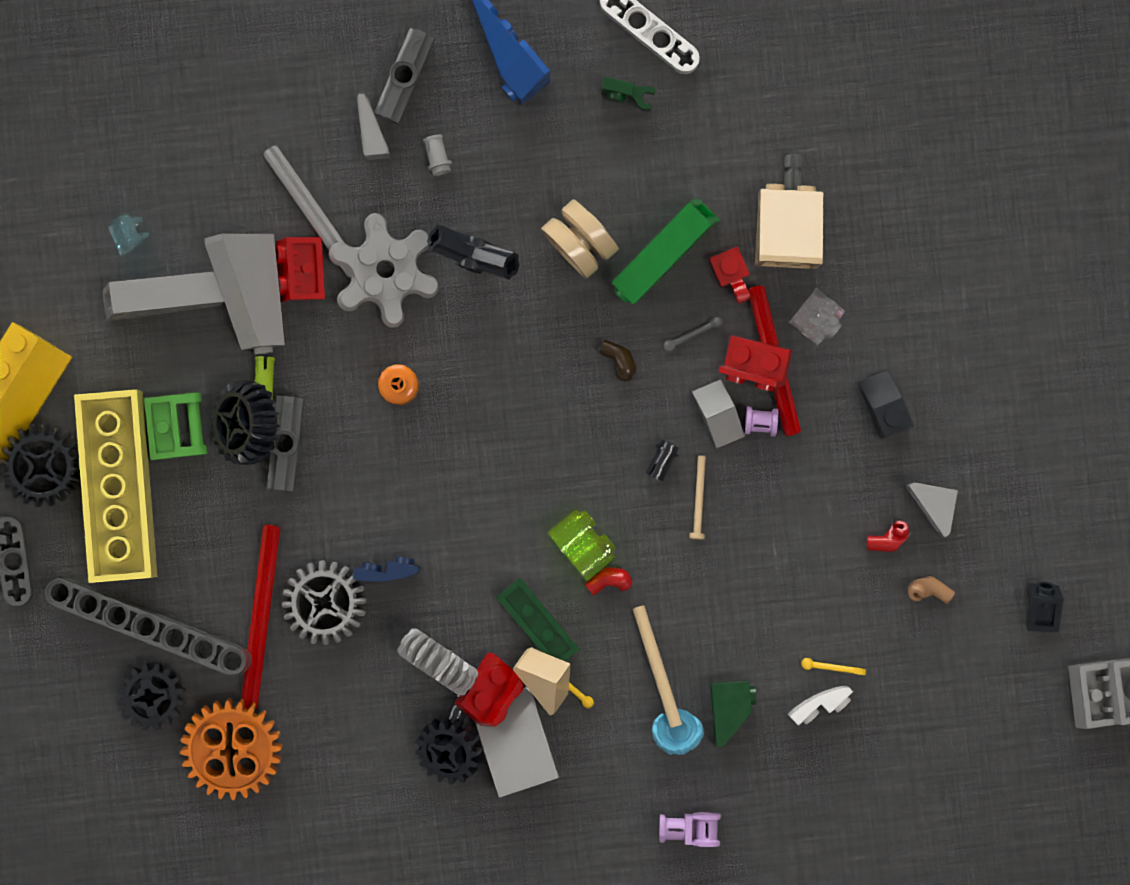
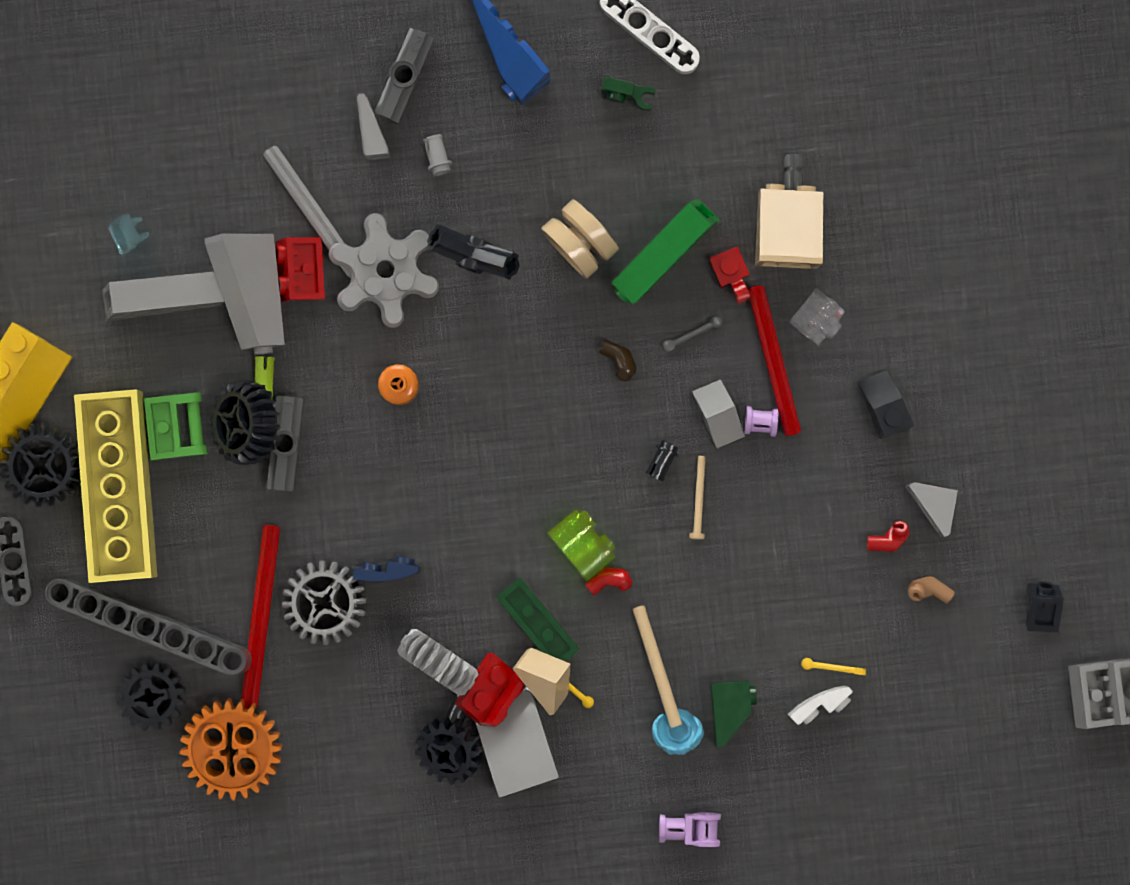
red bracket [718,335,793,391] -> none

